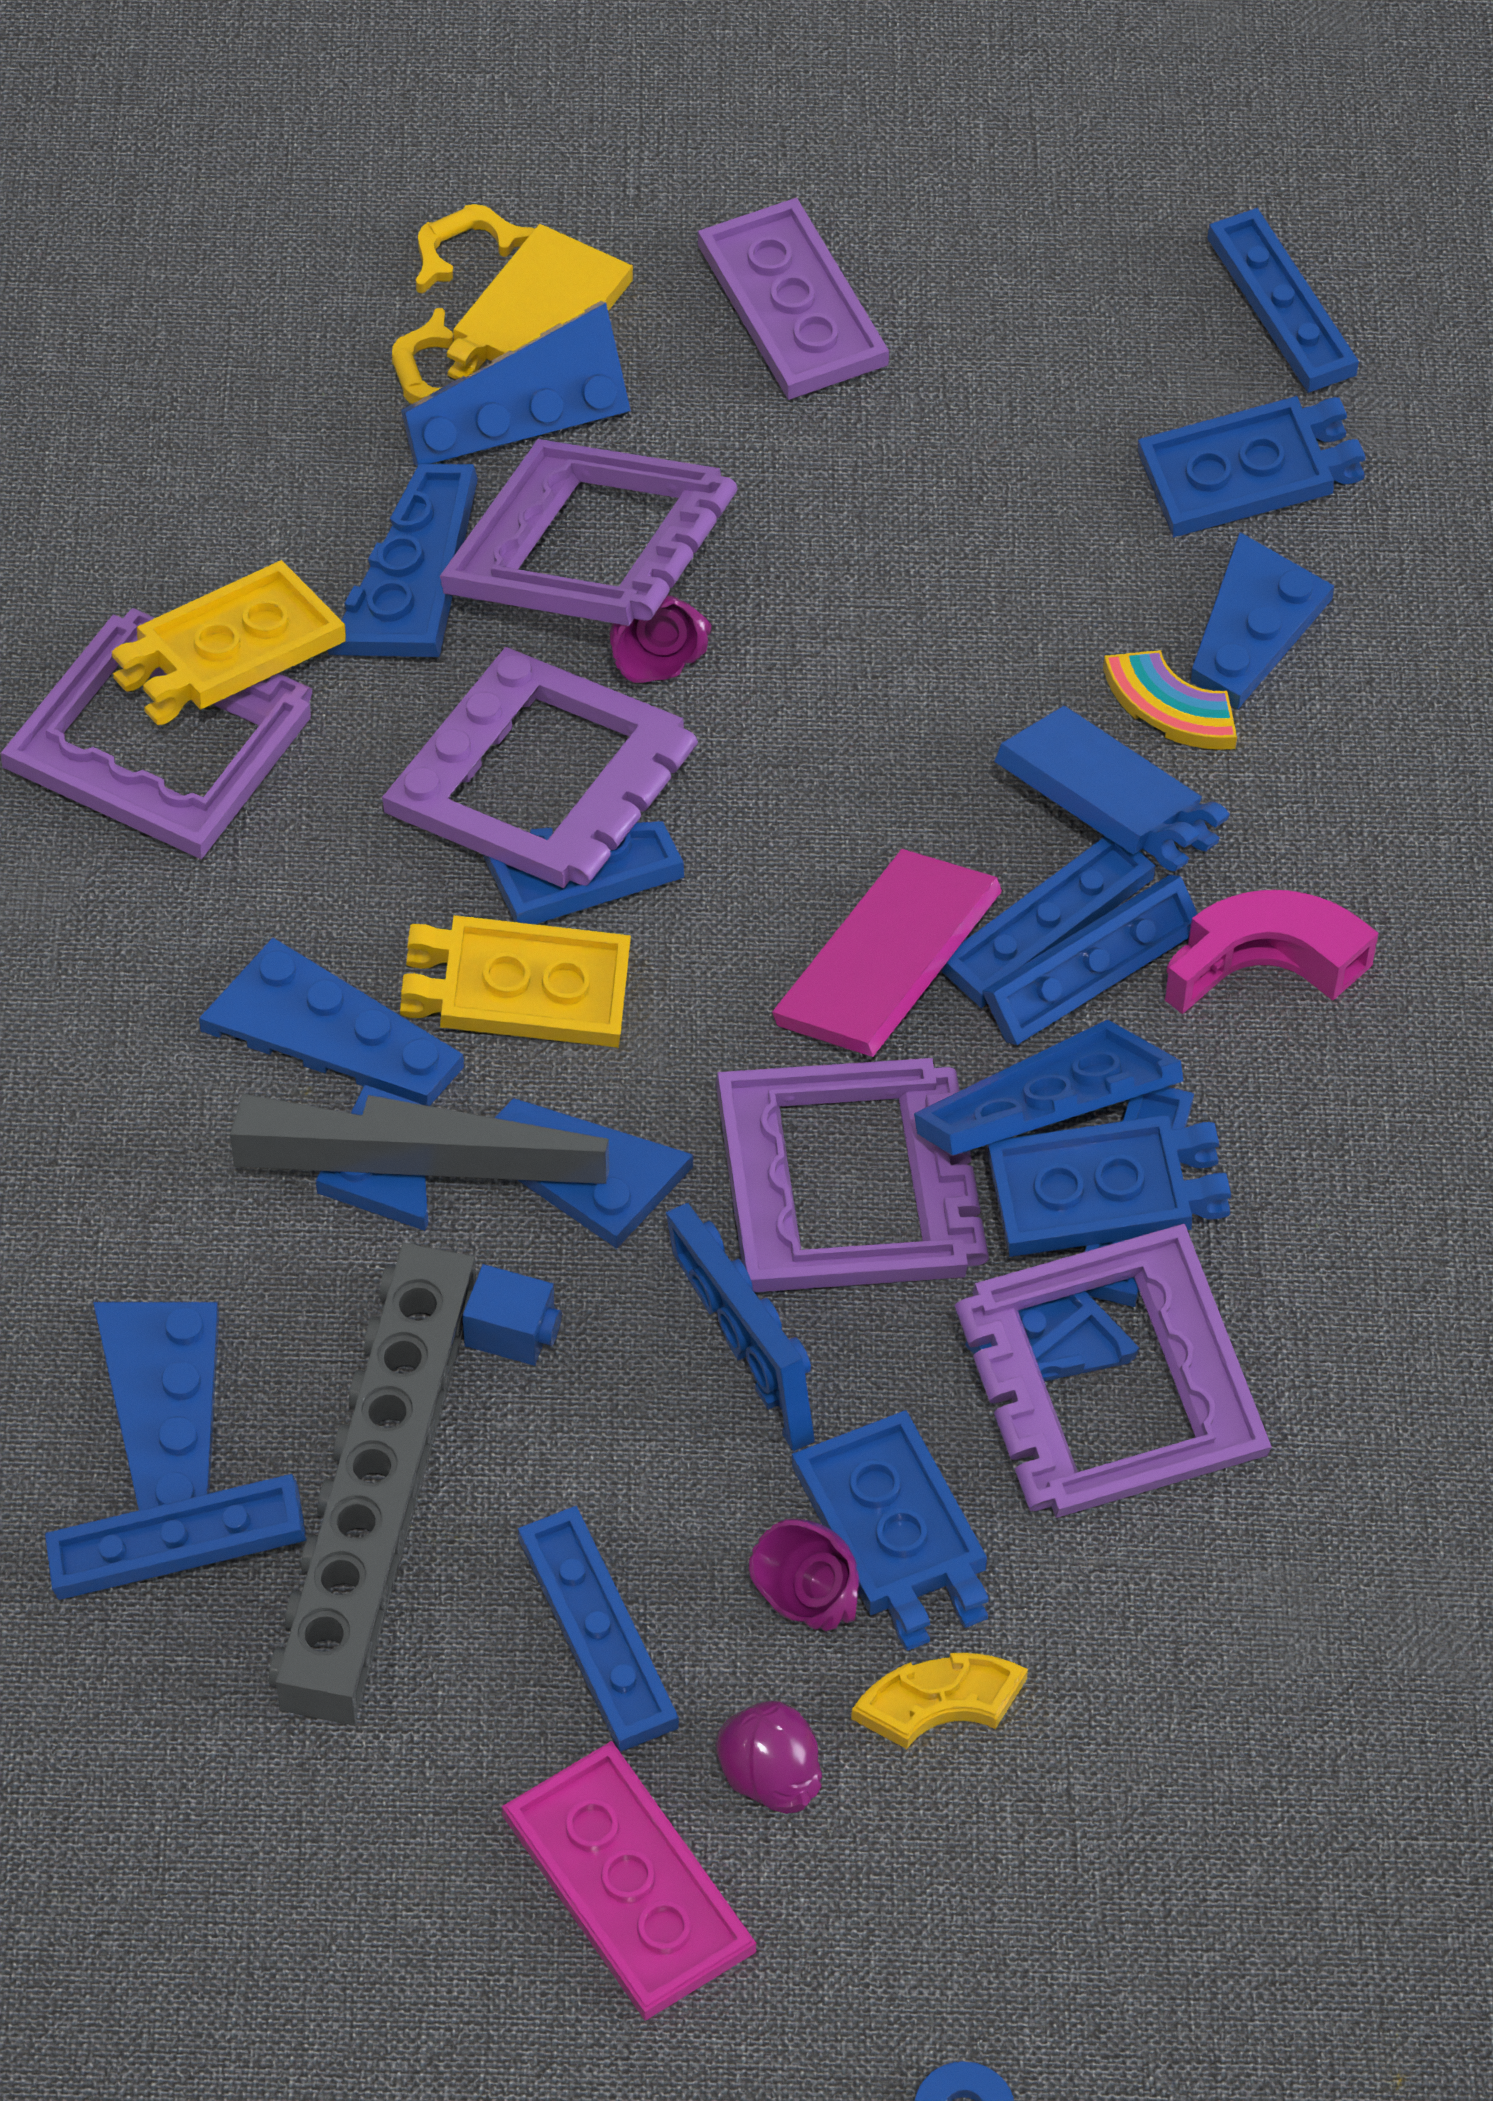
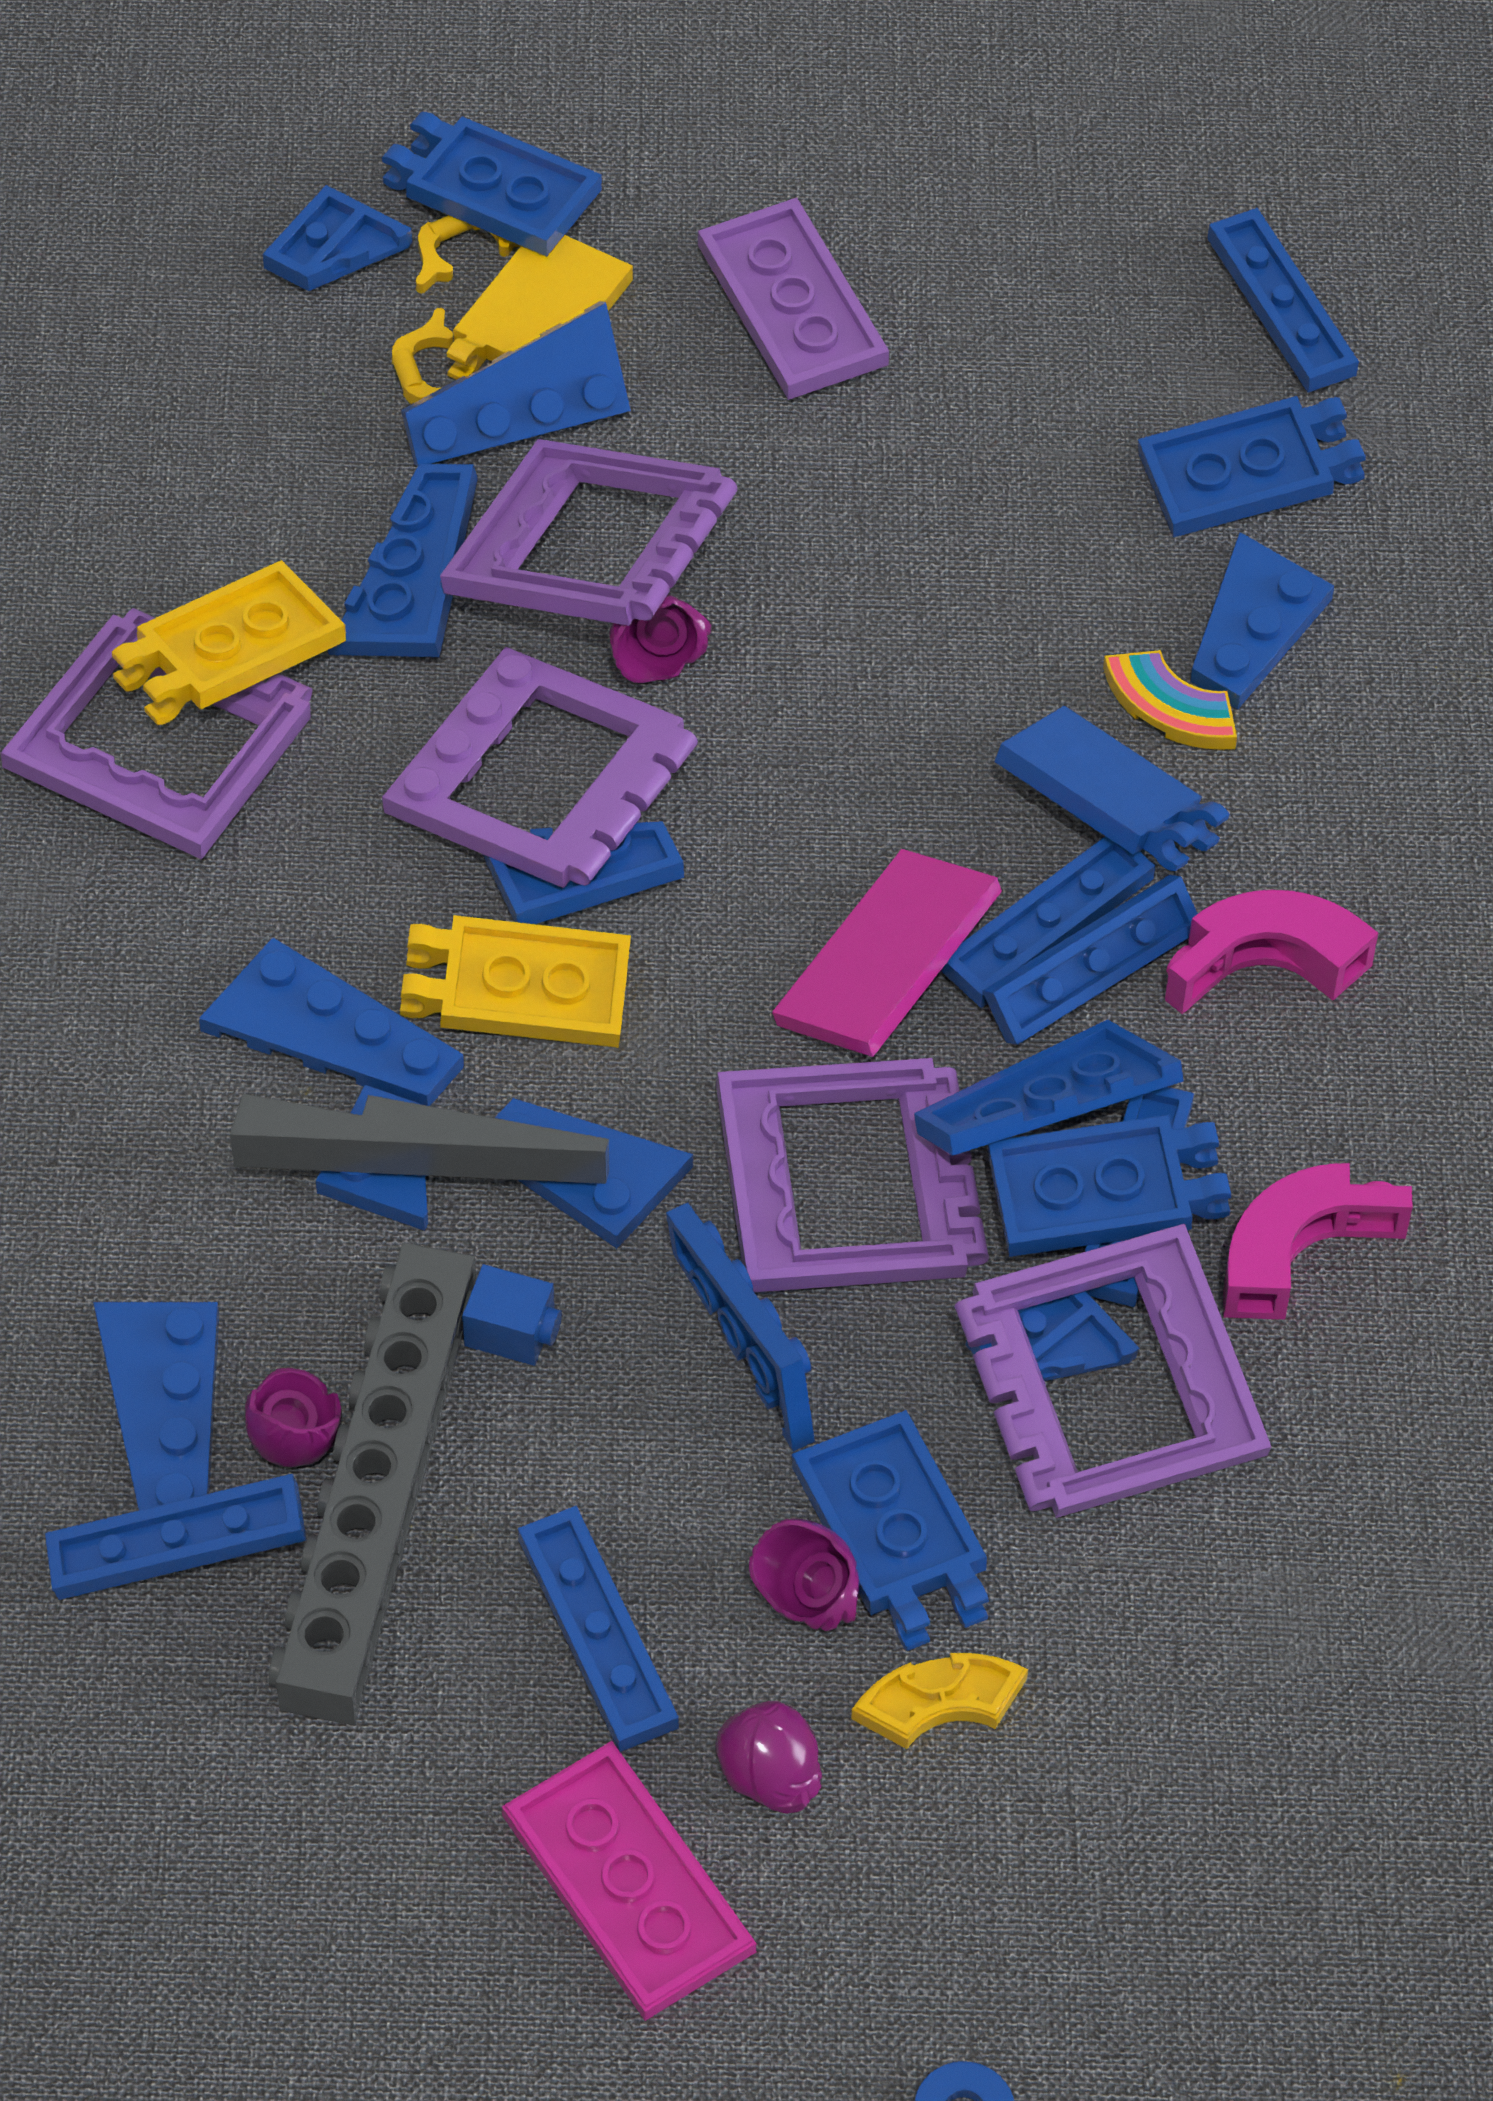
none -> magenta hair [245,1368,342,1467]
none -> blue wing [263,185,413,291]
none -> blue tile [382,112,602,256]
none -> dark pink arch [1223,1163,1413,1320]

